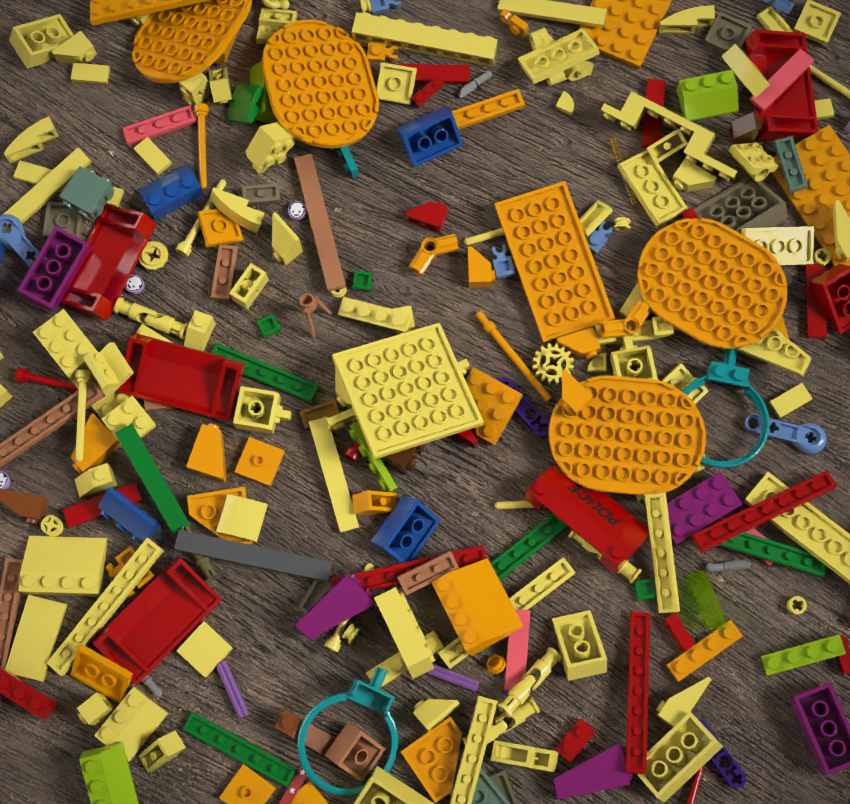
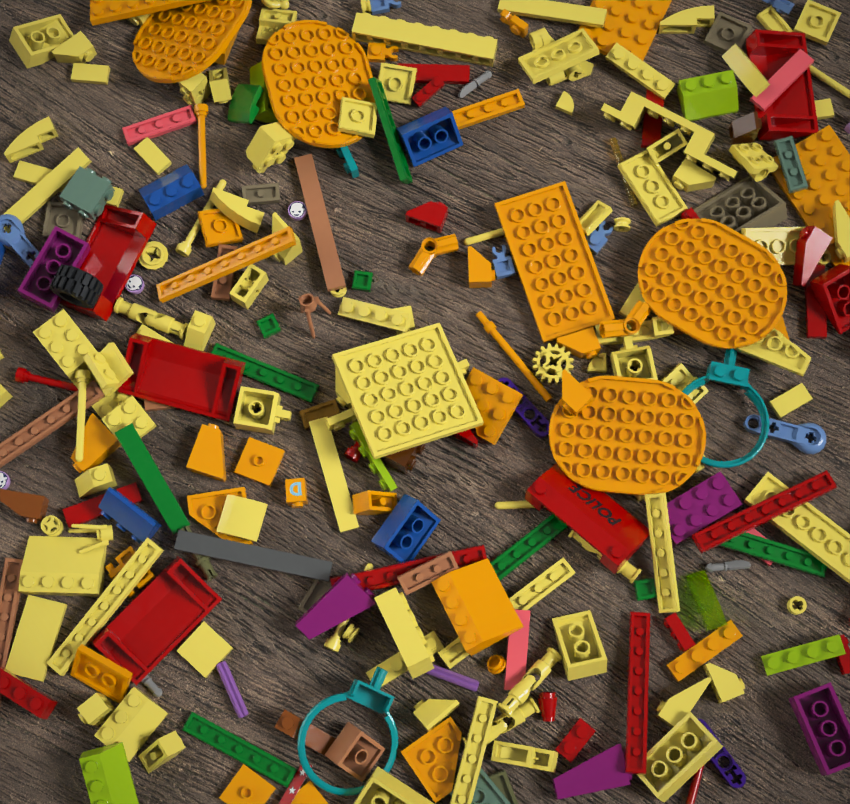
none -> black tyre [49,265,104,308]
none -> light yellow plant [68,524,113,554]
none -> light orange plate [156,226,296,303]
none -> light orange brick [285,478,308,508]
none -> light yellow tile [338,97,377,138]
none -> green tile [368,77,413,184]
none -> red cone [538,692,557,722]
none -> light yellow plate [605,42,675,100]
none -> light yellow slope [703,663,745,704]
none -> slope [793,226,832,287]

